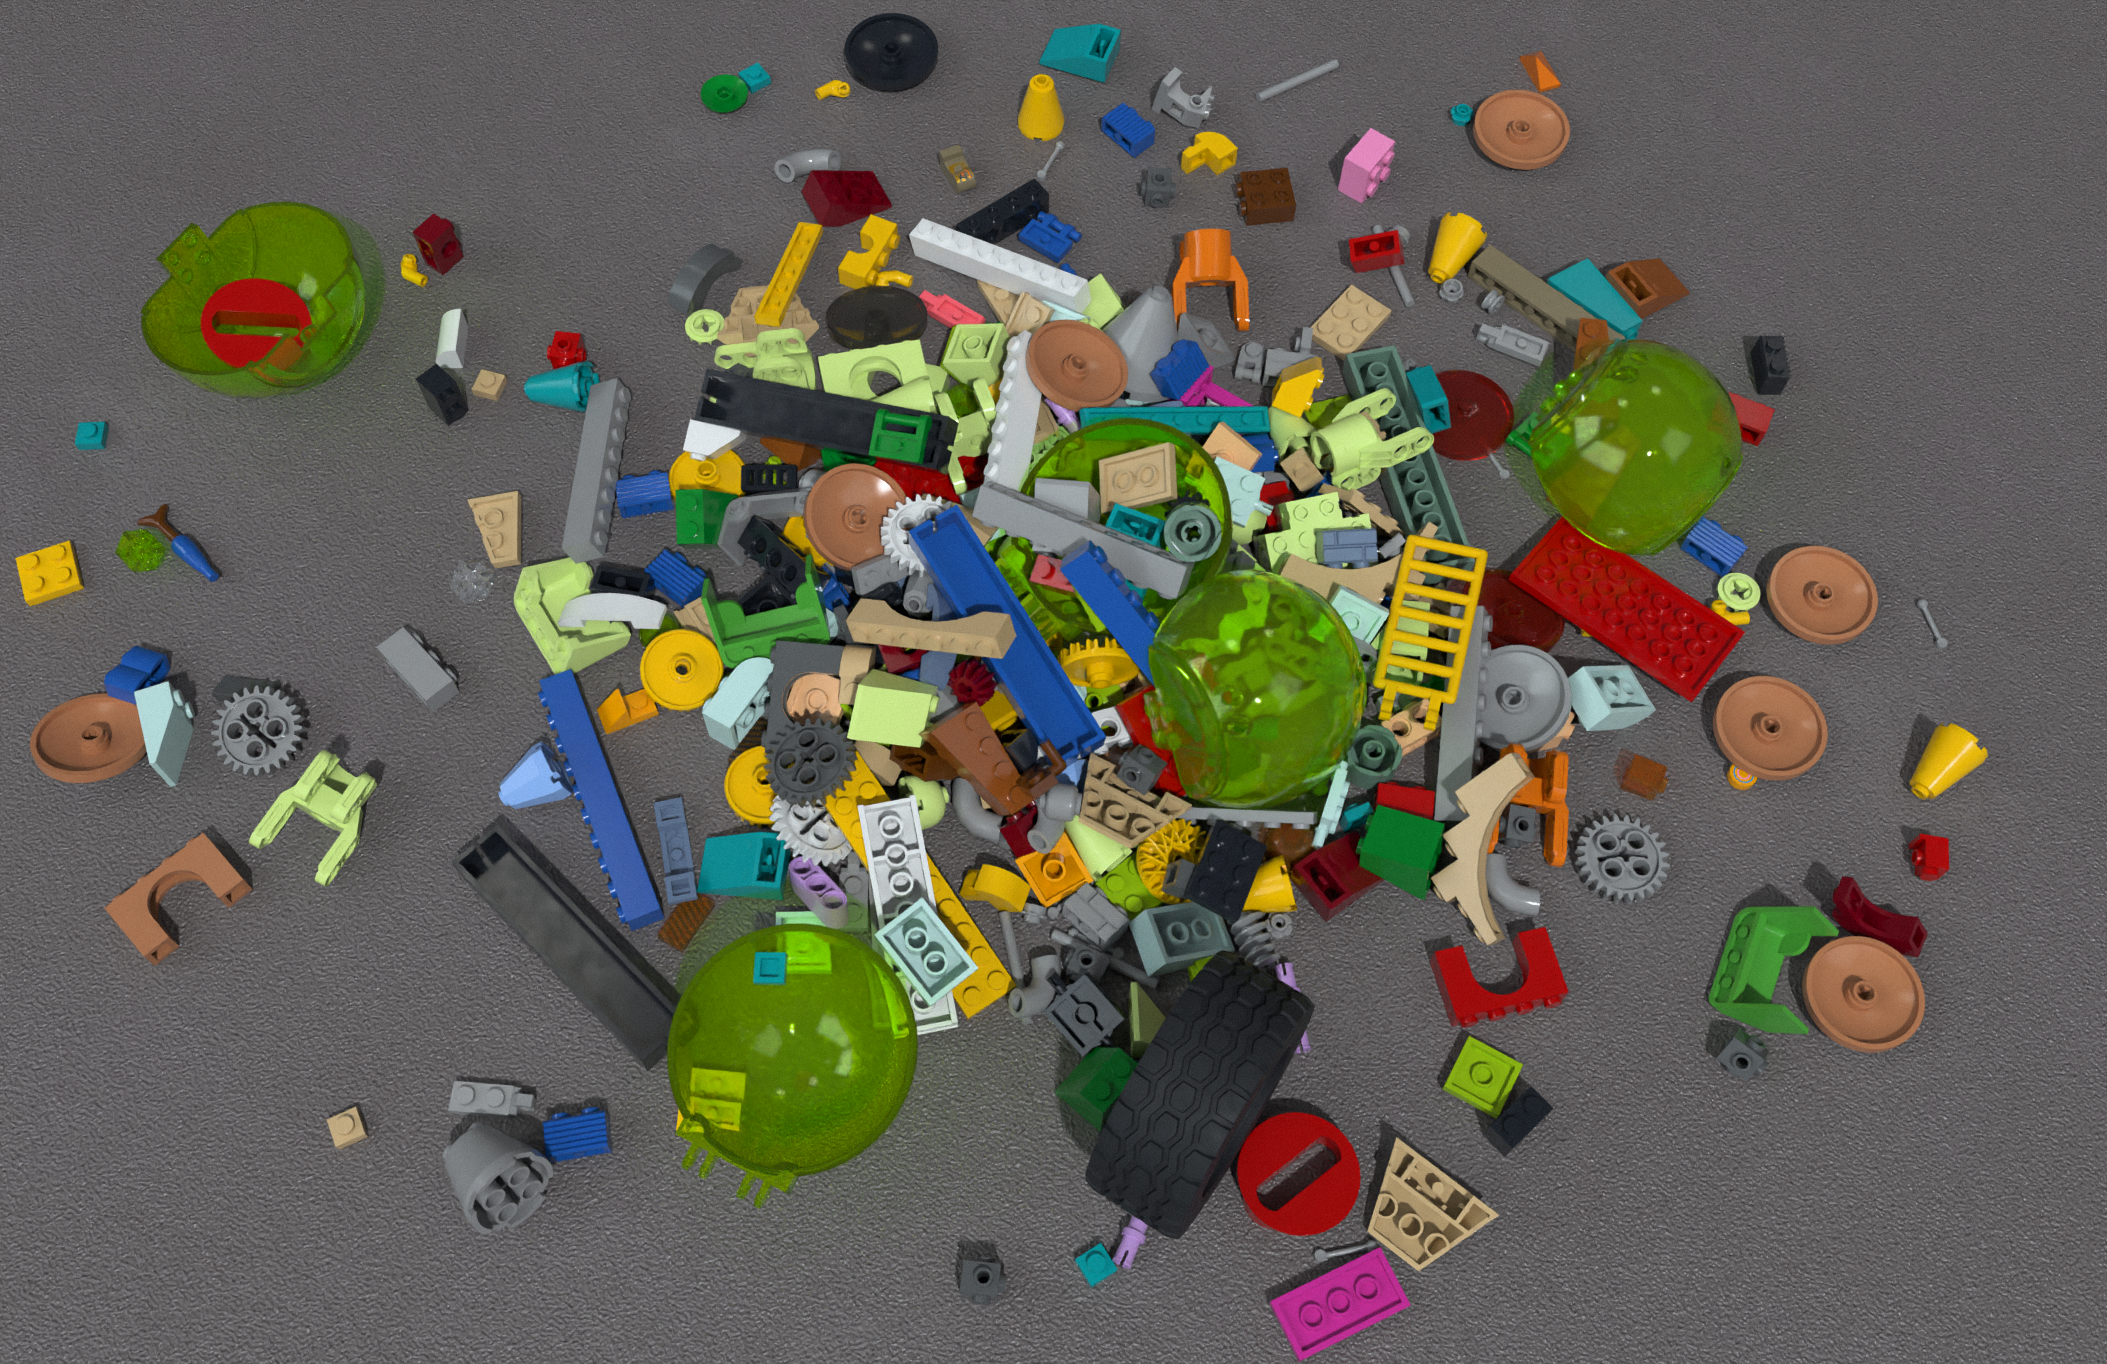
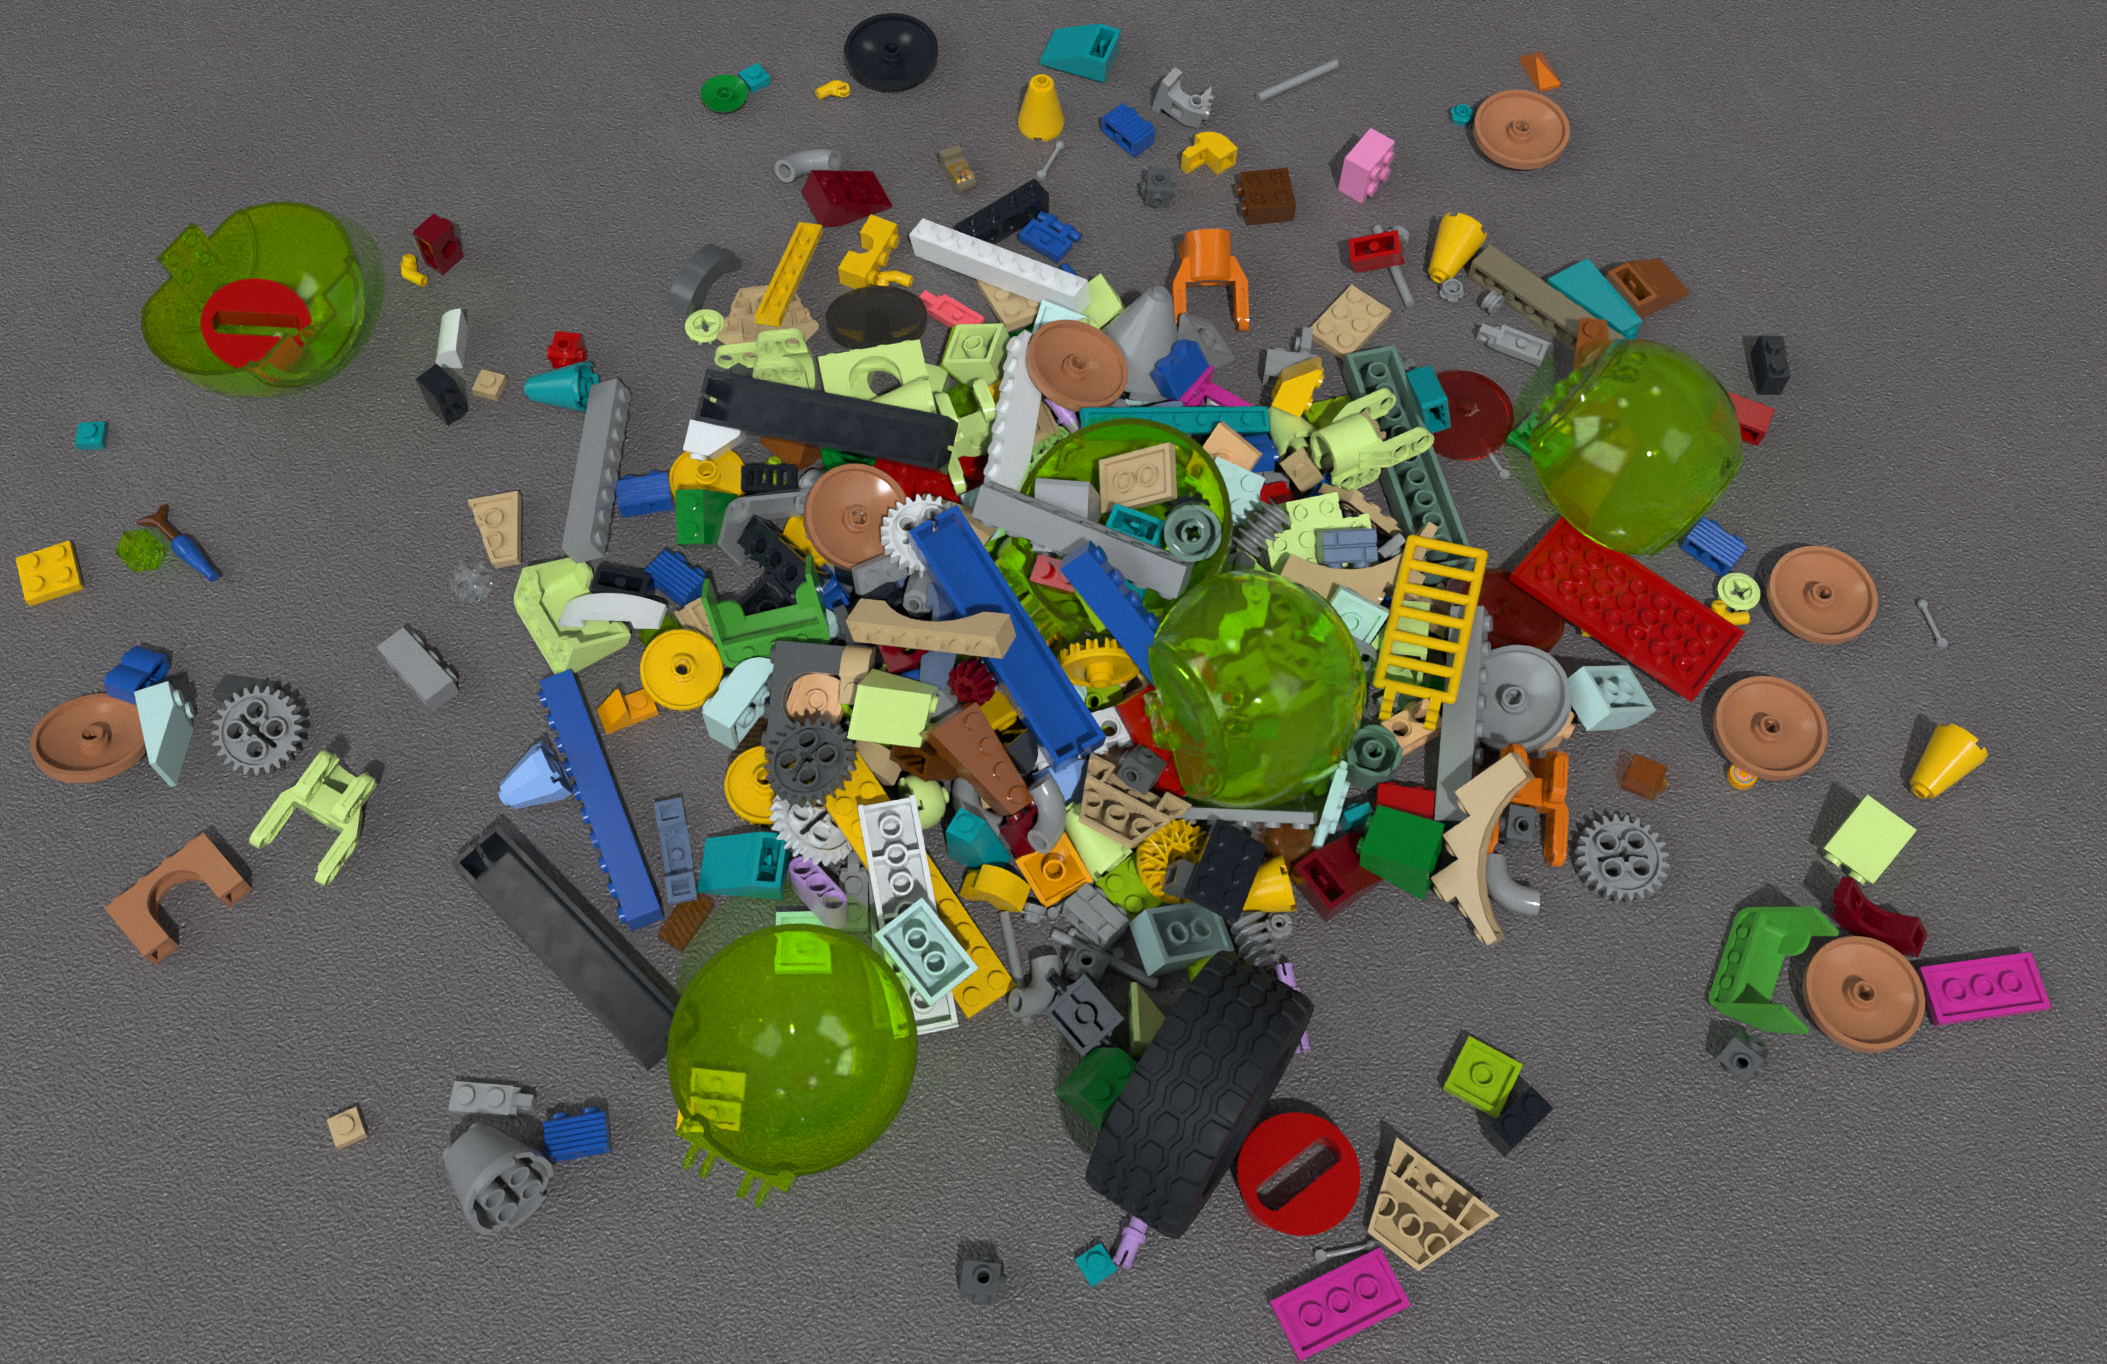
teal plate [753,952,788,985] -> none
green plate [869,408,932,464] -> none
tan plate [1005,292,1055,339] -> none
reddish brown plate [1017,739,1067,800] -> none
light grey head [1039,783,1082,822] -> none
light grey plate [1234,342,1265,384] -> none
red arch [1430,927,1569,1028] -> none
red brick [1909,834,1949,881] -> none
none -> teal slope [946,807,1011,870]
none -> light grey piece [1231,498,1292,558]
none -> yellowish green slope [1821,795,1917,885]
none -> dark pink plate [1916,952,2051,1026]

